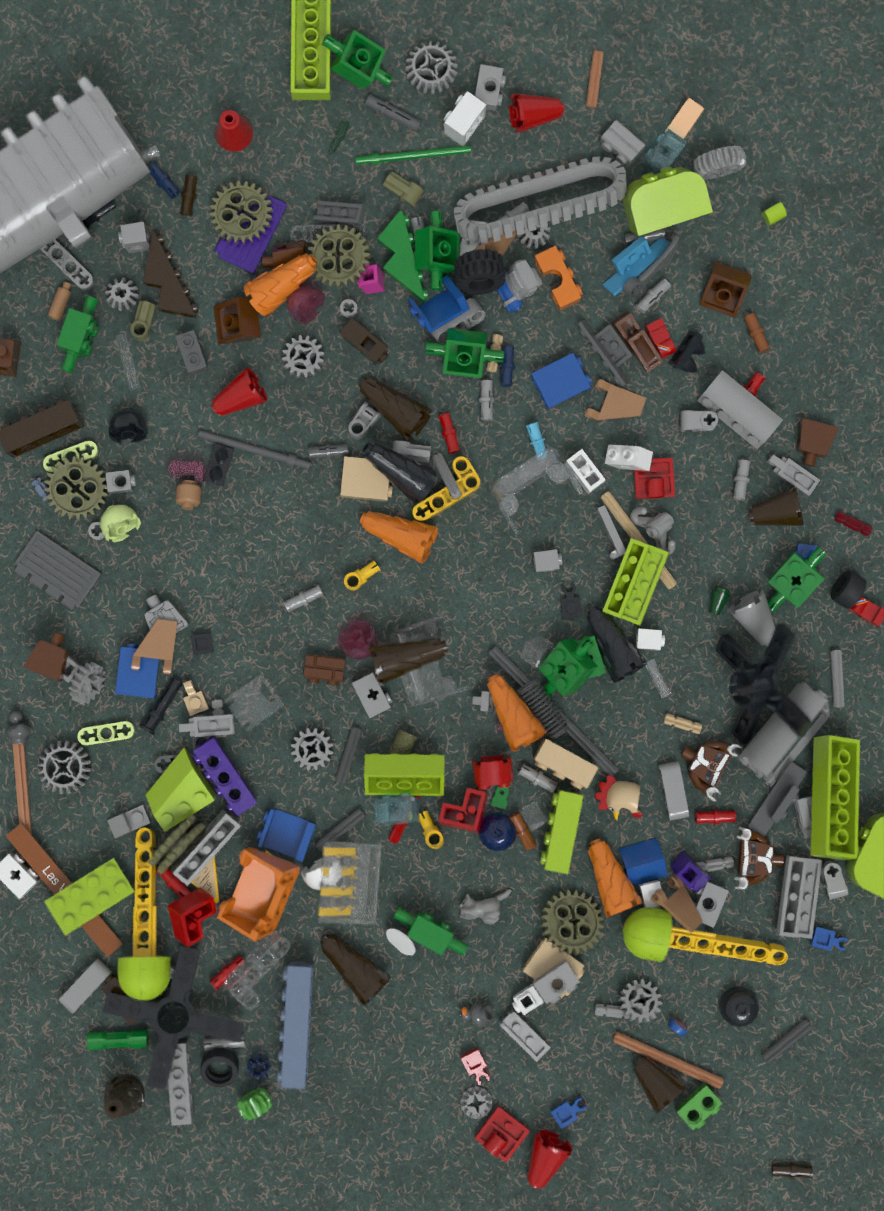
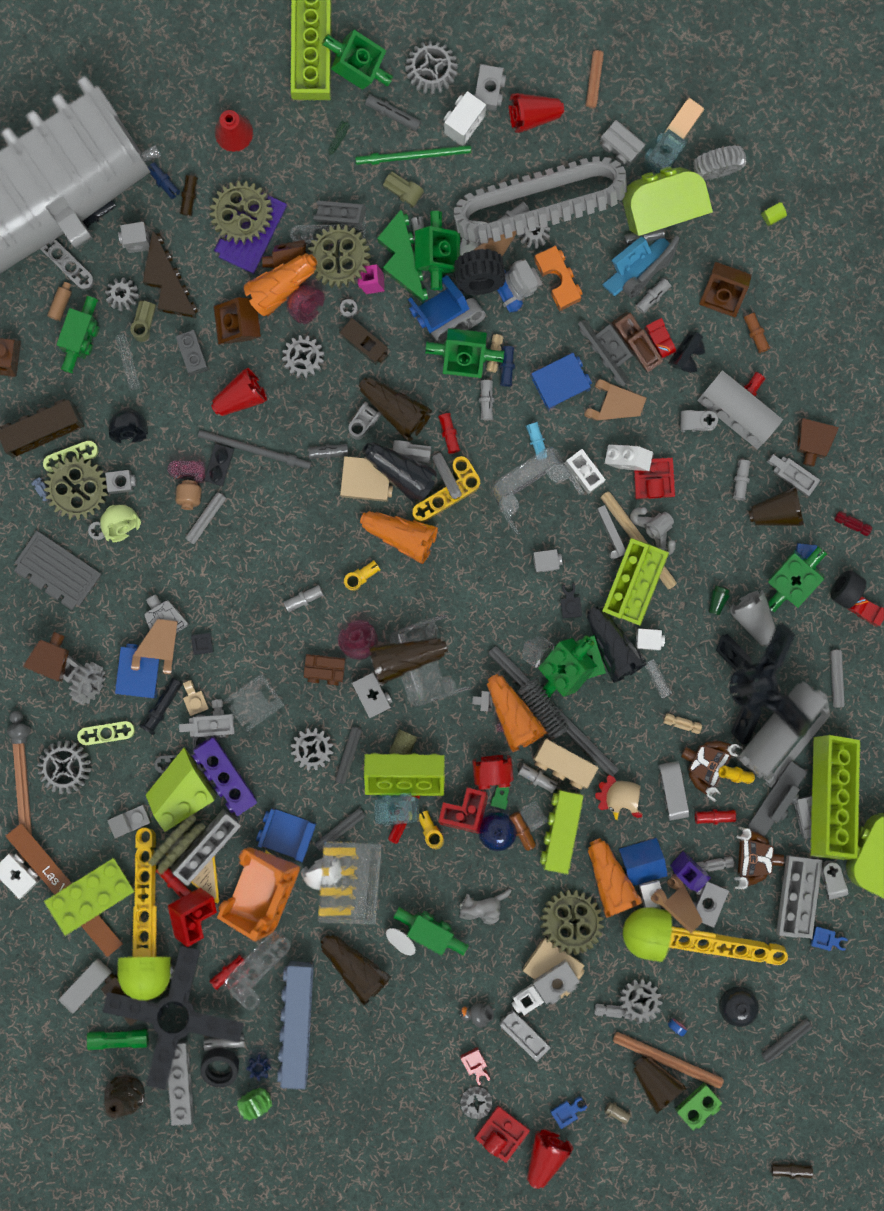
none -> light grey axle [186,492,226,544]
none -> dark tan pin [604,1102,631,1125]
none -> yellow pin [718,765,755,784]

